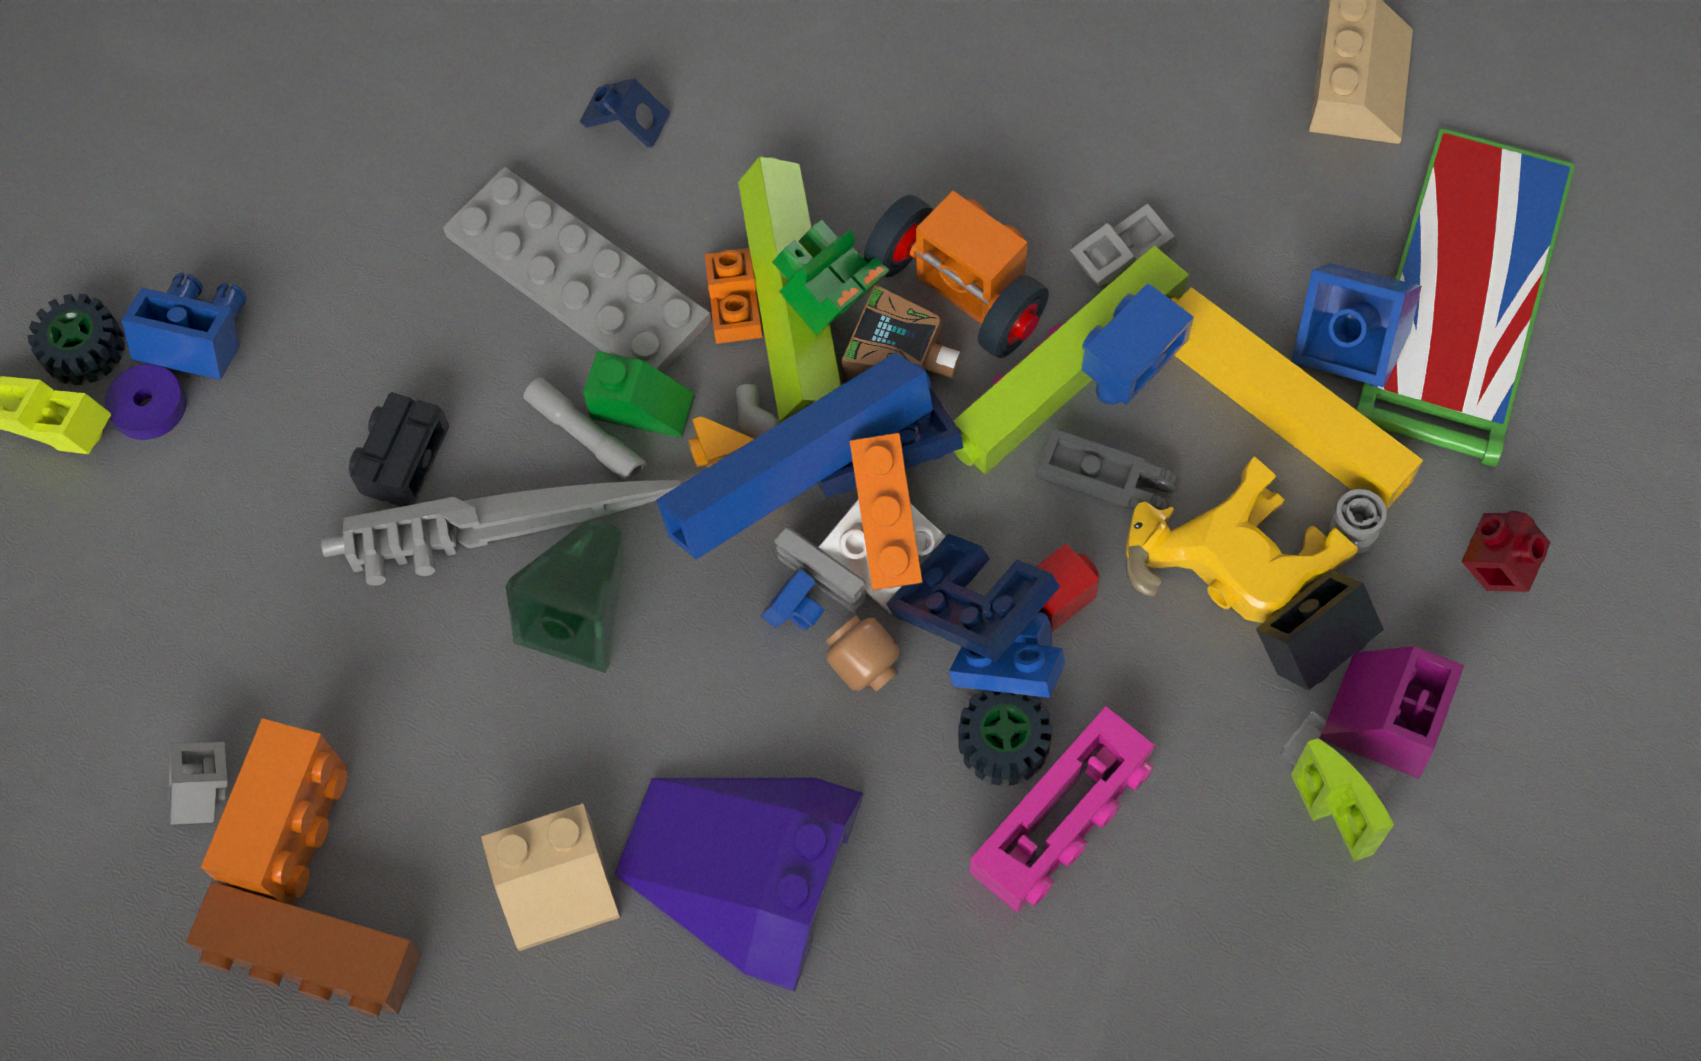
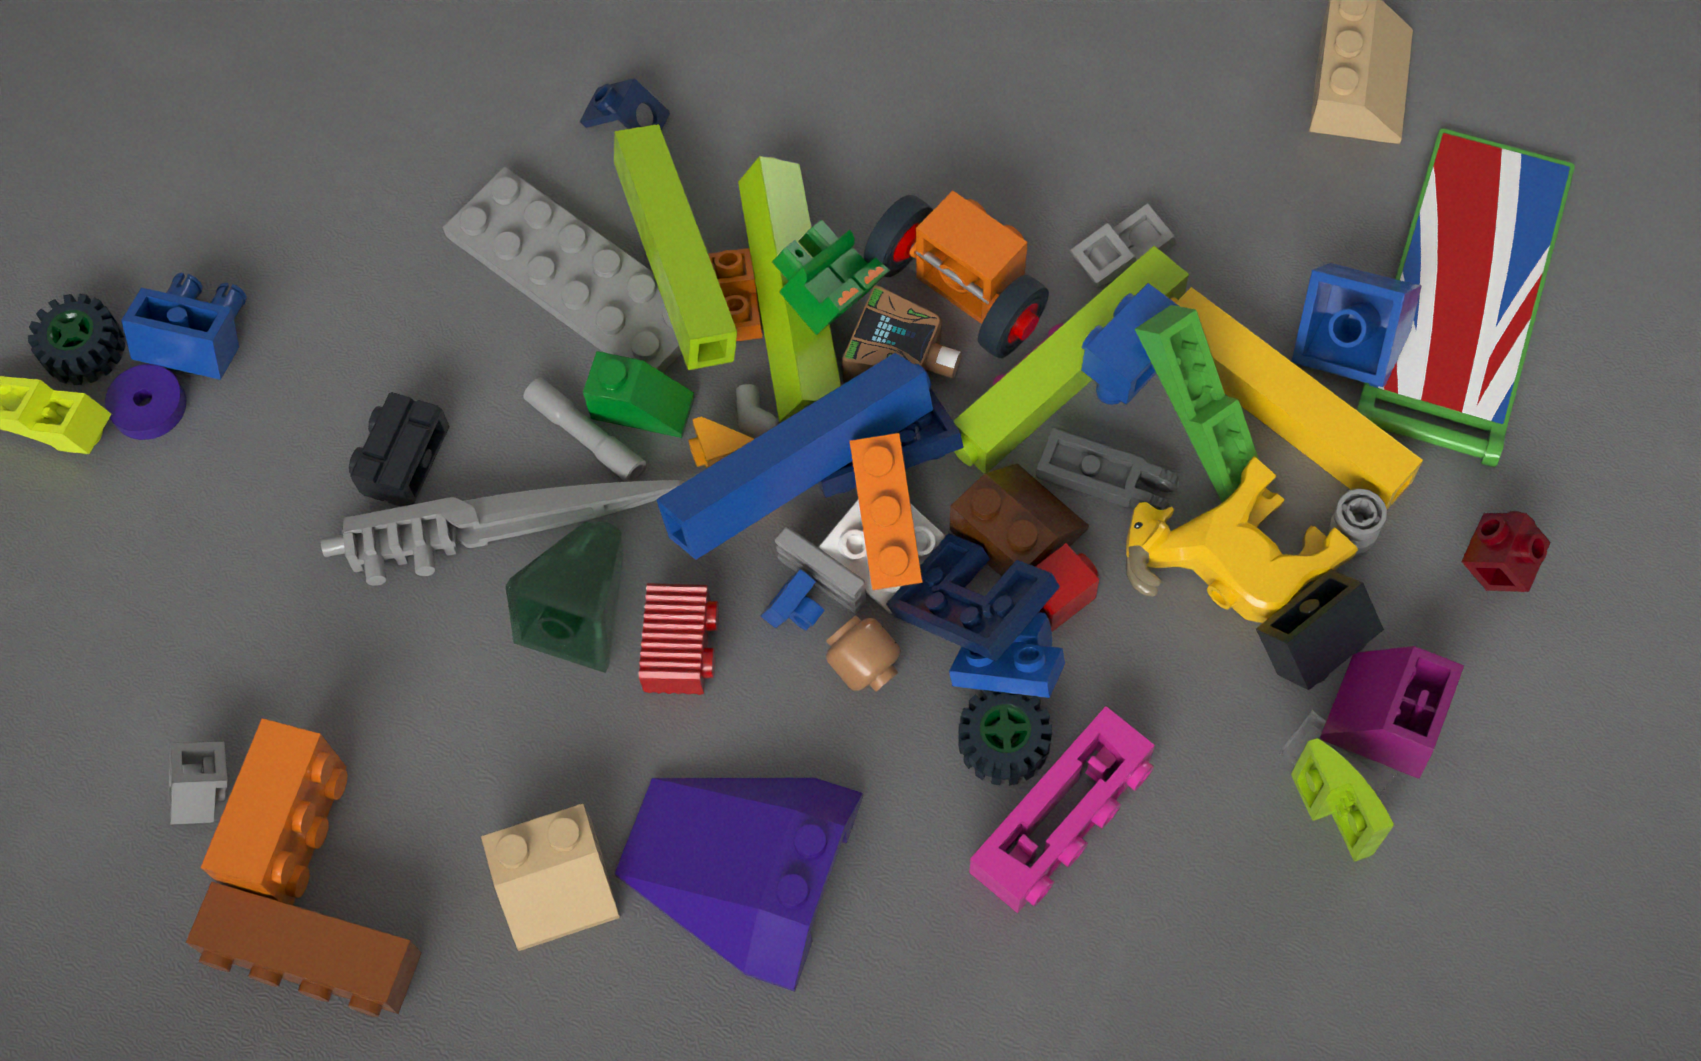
none -> lime brick [614,124,737,370]
none -> red brick [639,583,719,695]
none -> reddish brown slope [950,463,1089,577]
none -> bright green slope [1135,305,1259,503]

